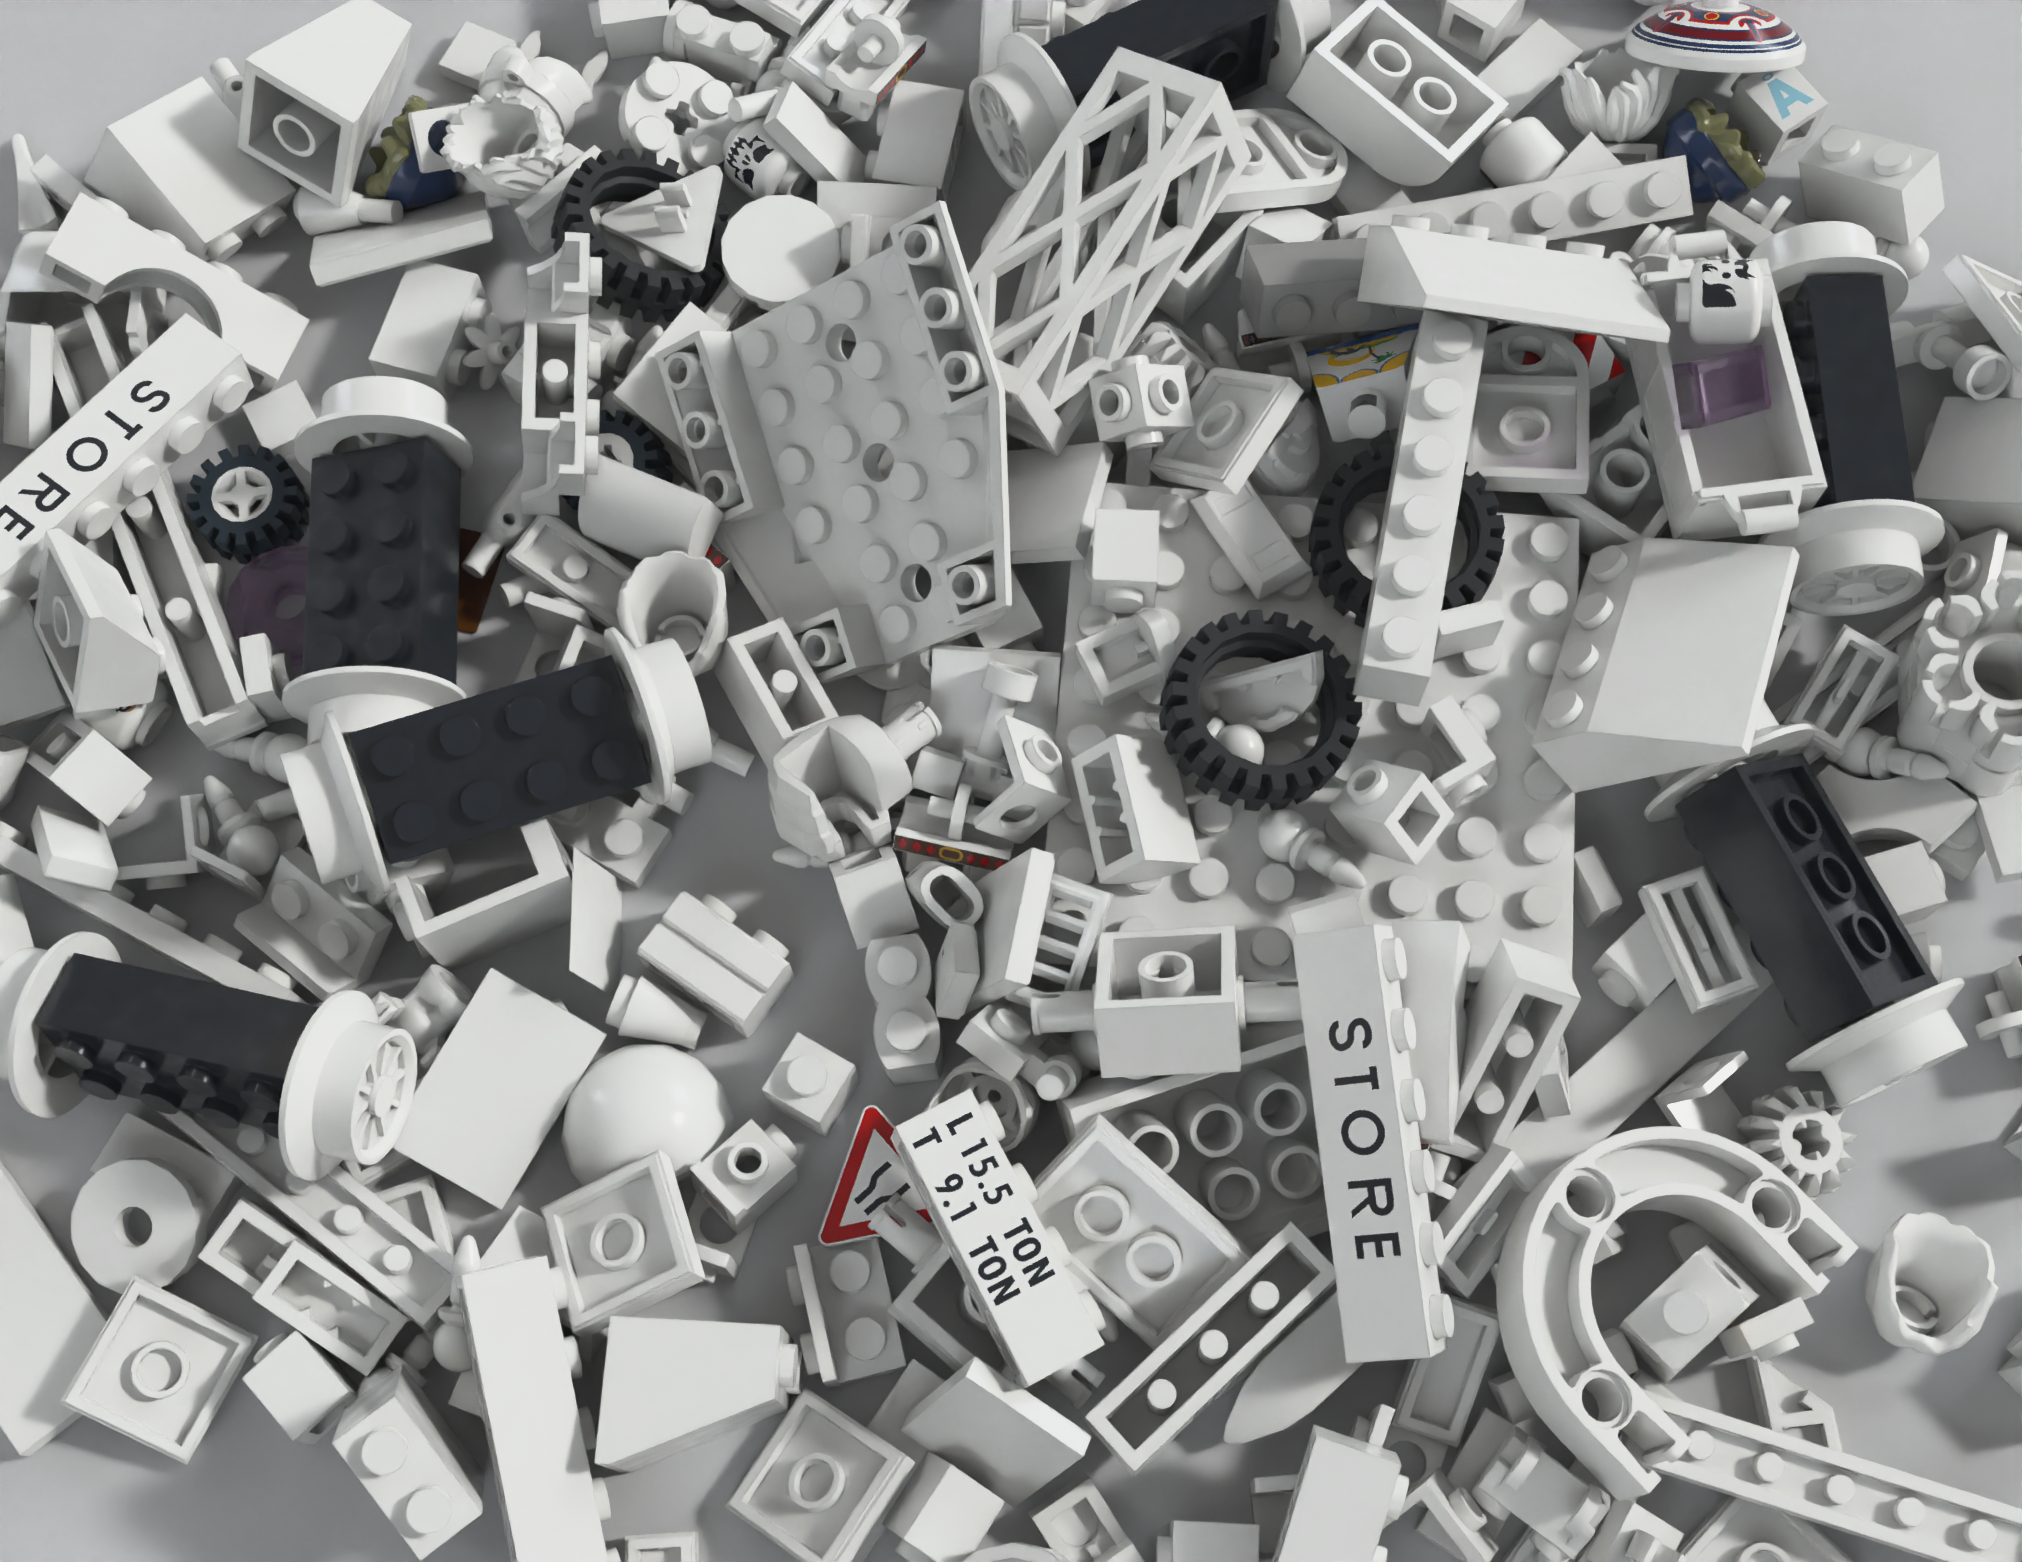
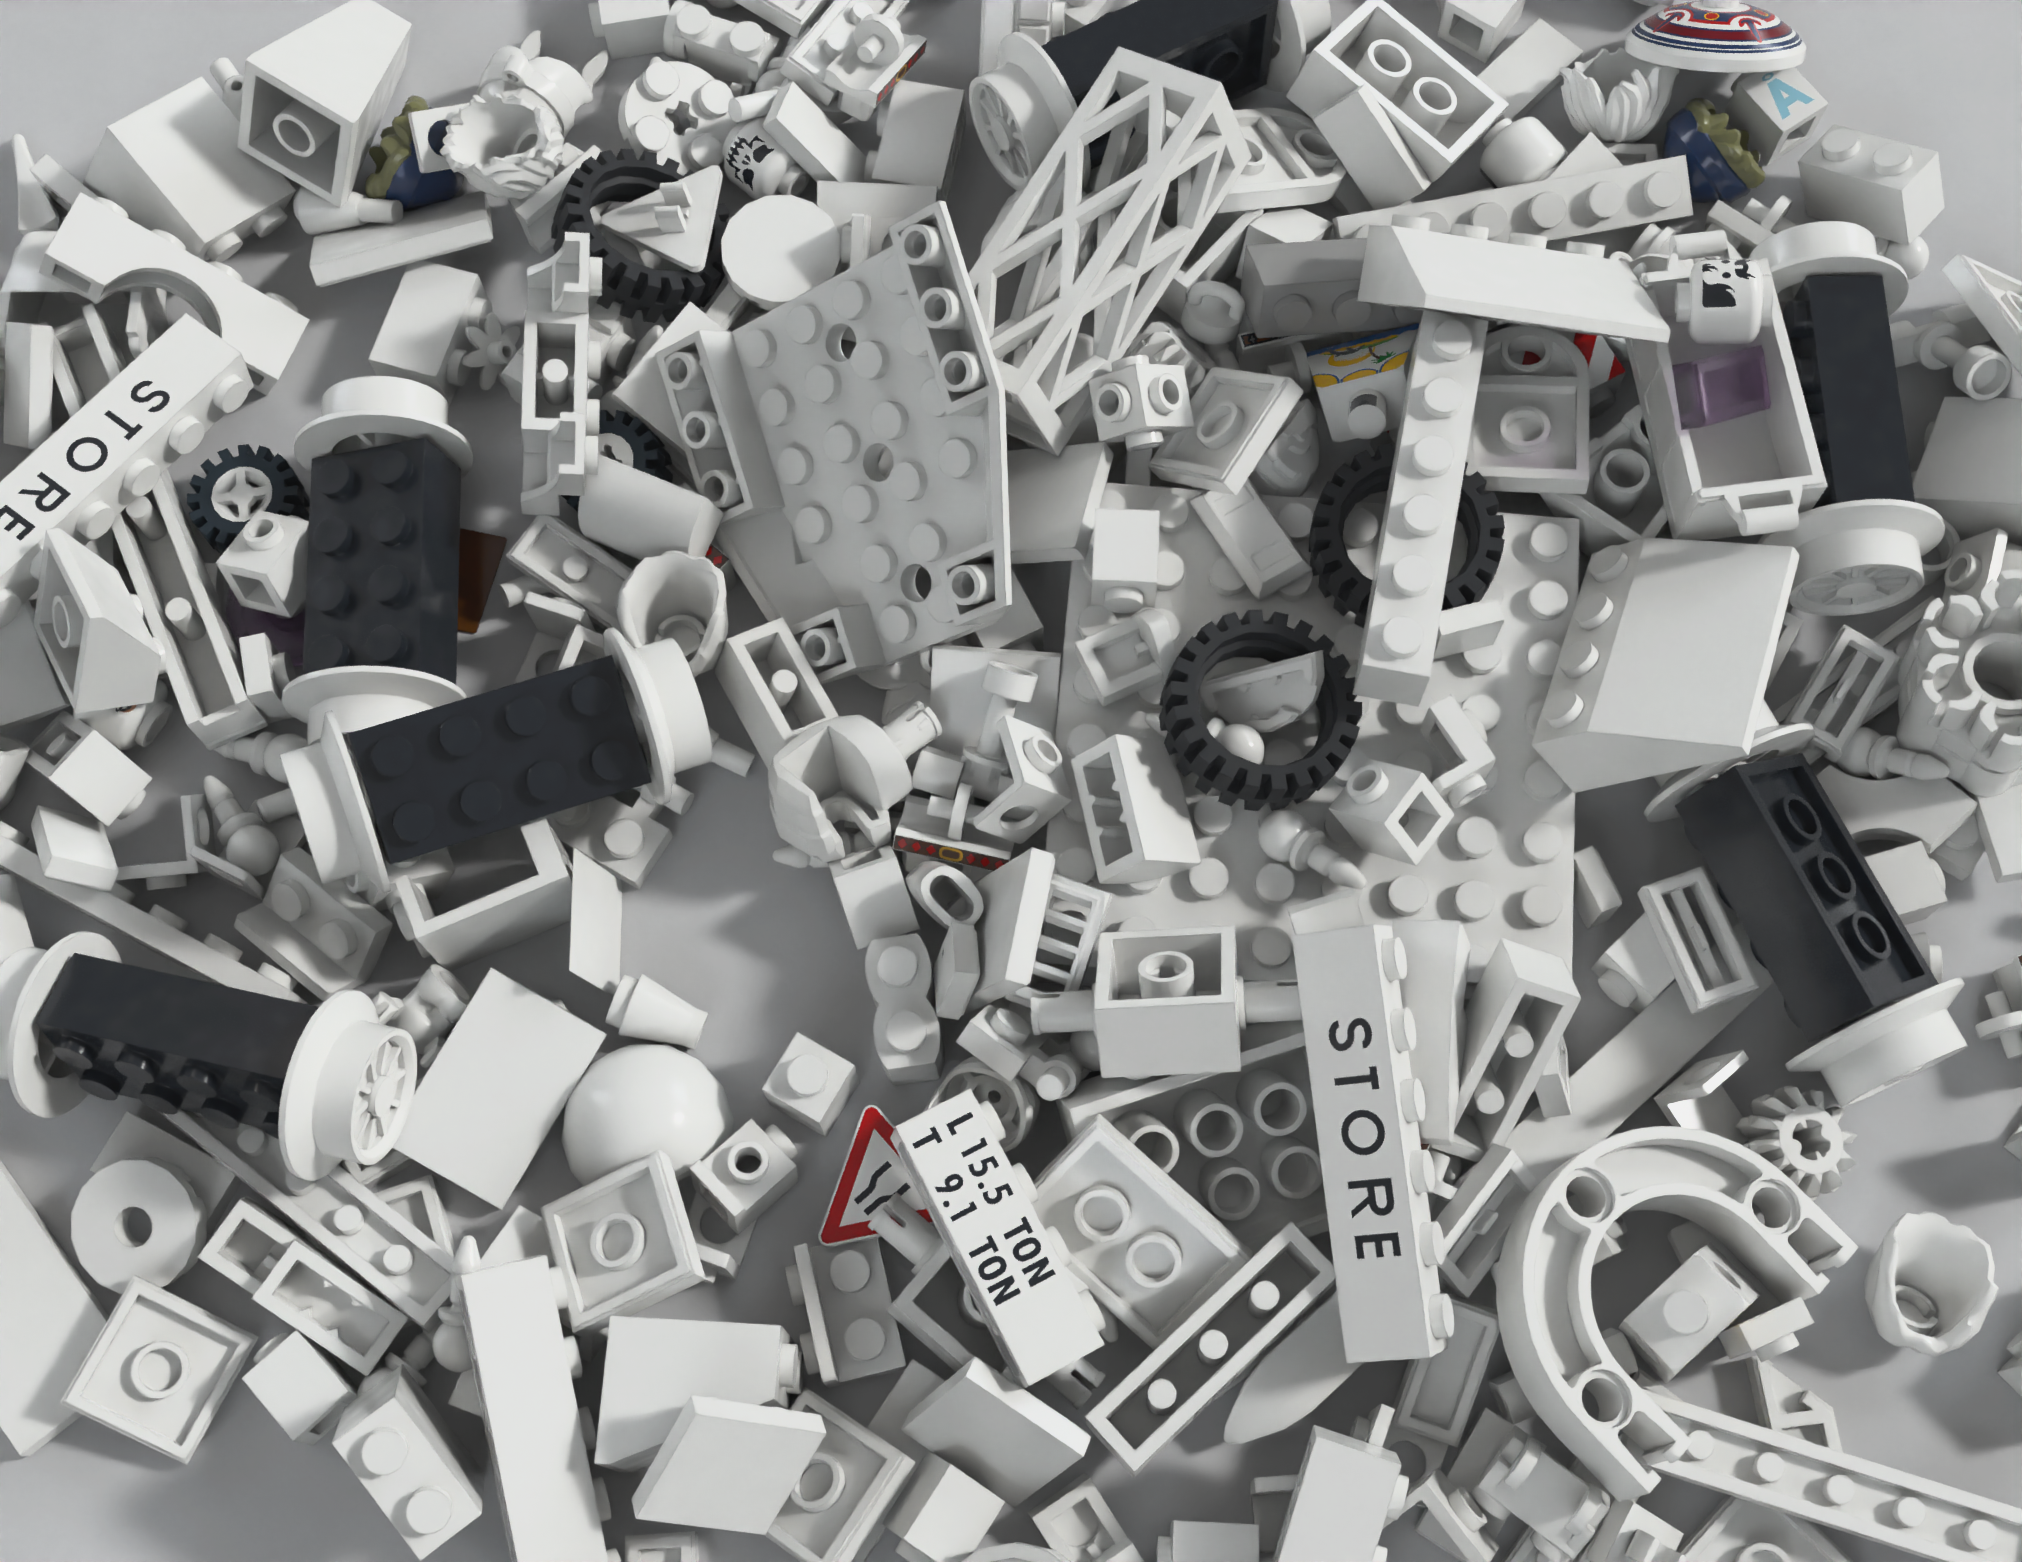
white tile [242,380,317,457] -> none
white tile [438,21,518,90] -> none
white piece [462,469,537,578] -> none
white brick [637,891,794,1038] -> none
none -> white brick [216,510,309,618]
none -> white tile [631,1395,827,1535]
none -> white tile [1180,280,1245,345]
none -> white tile [1313,83,1432,210]

